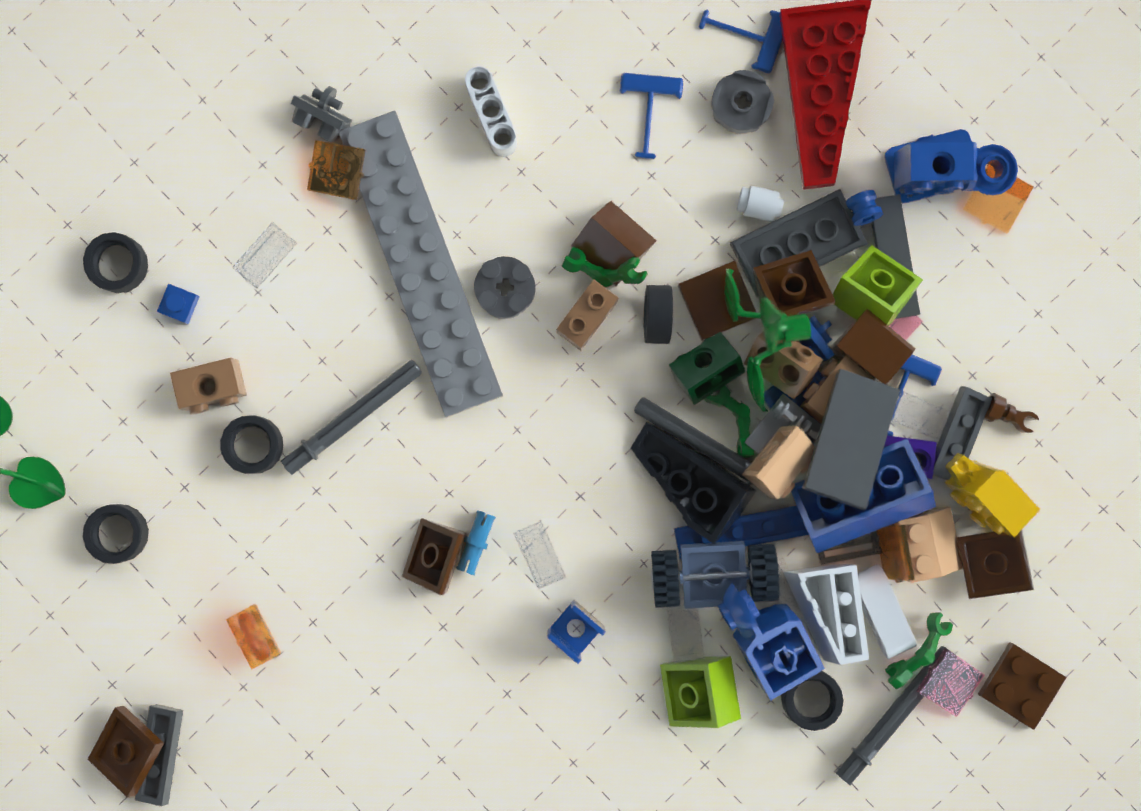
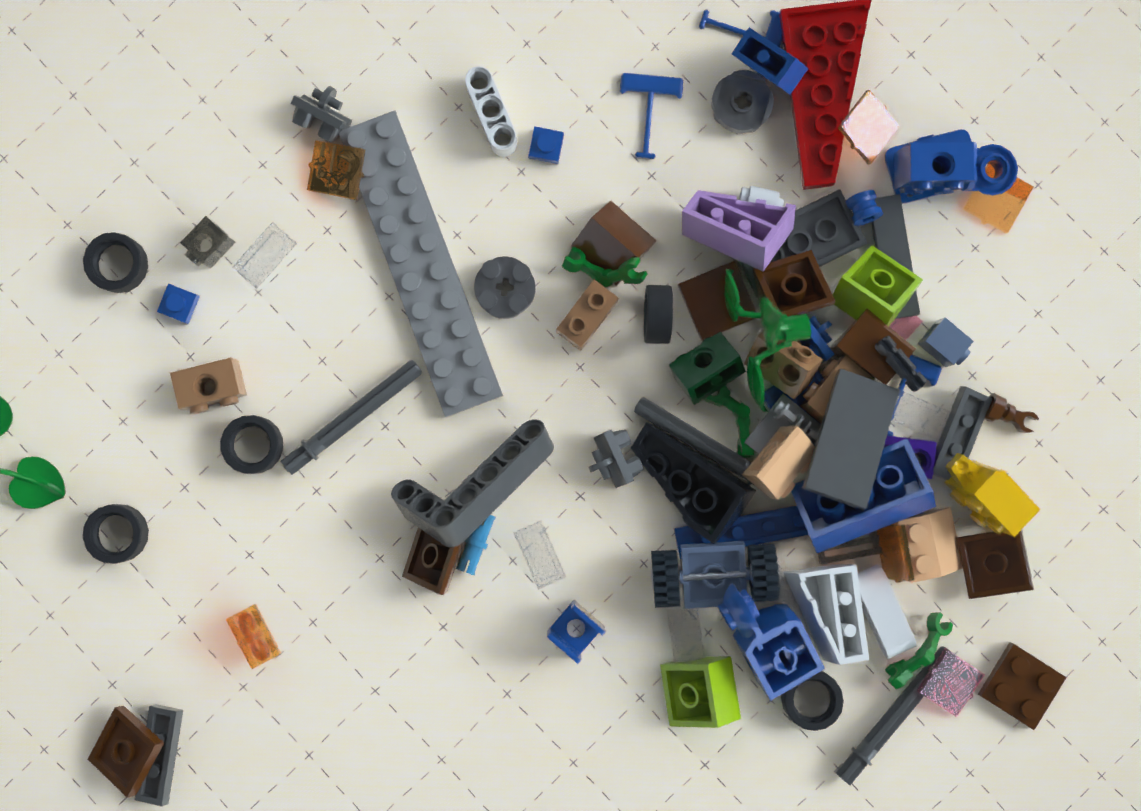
none -> clear smoke brick [180,216,236,268]
none -> dark grey beam [391,419,554,547]
none -> blue plate [528,126,564,164]
none -> dark grey hips [588,429,644,488]
none -> lavender wedge [682,190,796,271]
none -> blue brick [731,27,808,95]
none -> piece [838,90,899,165]
none -> black axle [875,336,927,392]
none -> sand blue brick [917,317,974,367]

